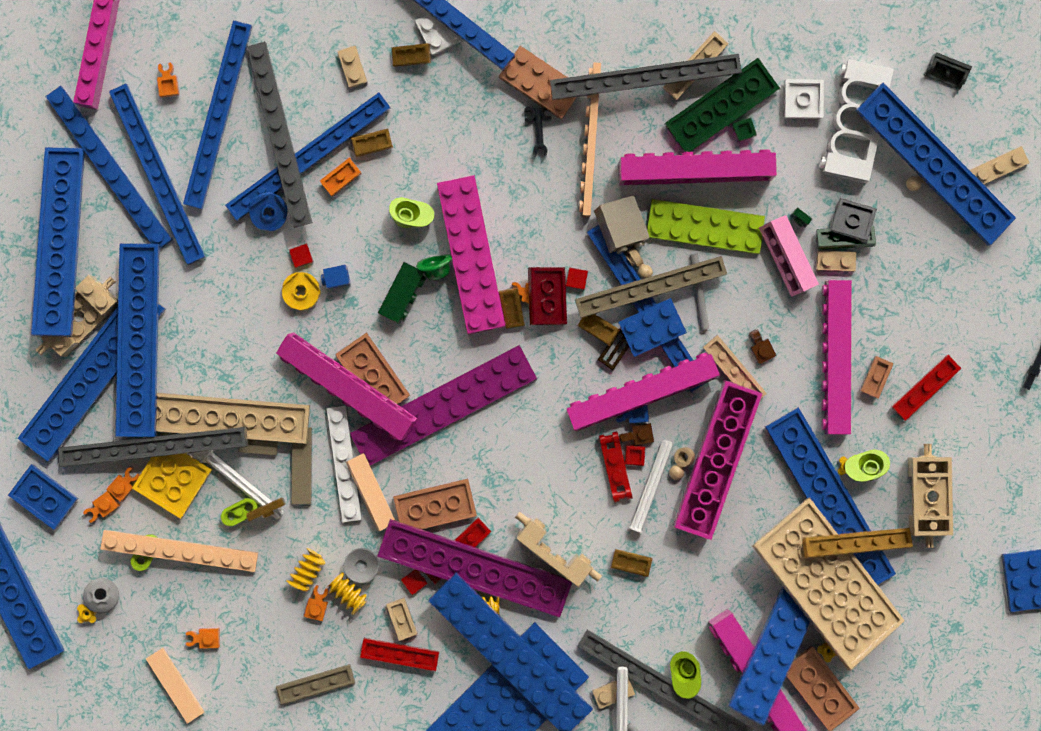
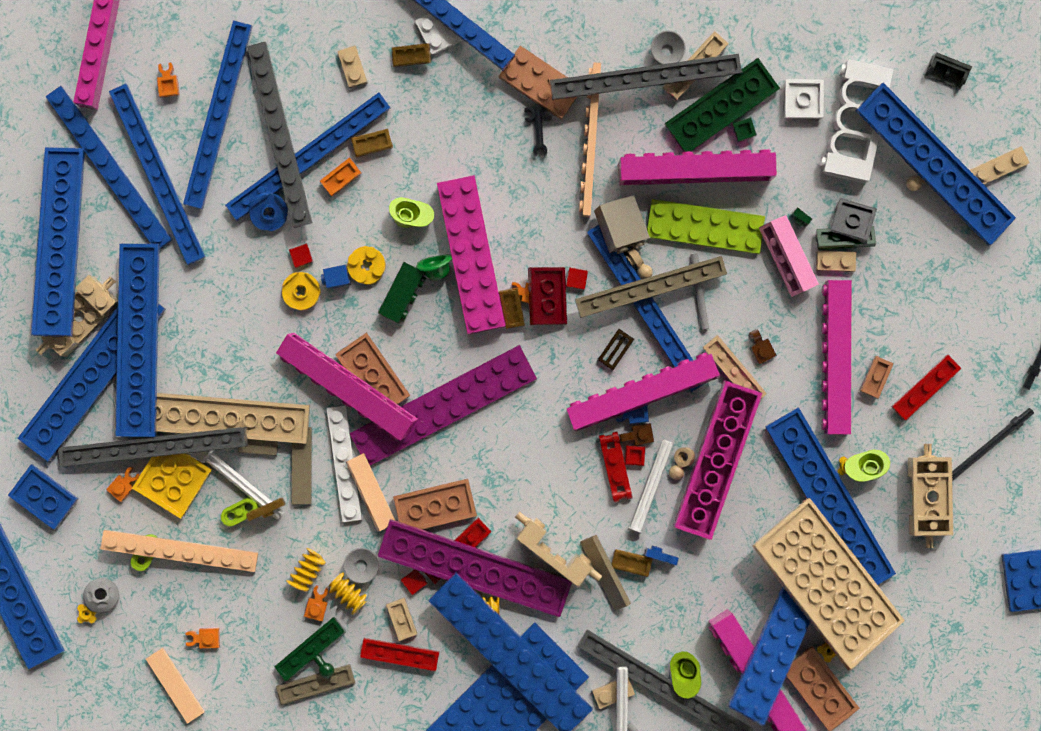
orange plate [83,491,120,523] -> none
pearl gold plate [577,314,620,346] -> none
blue plate [618,298,687,357] -> none
pearl gold plate [802,528,913,558] -> none
none -> dark green plate [274,617,346,682]
none -> yellow plate [347,246,386,285]
none -> dark tan tile [580,535,631,610]
none -> blue plate [644,545,679,565]
none -> light grey piece [651,30,686,64]
none -> black bar [952,408,1034,481]

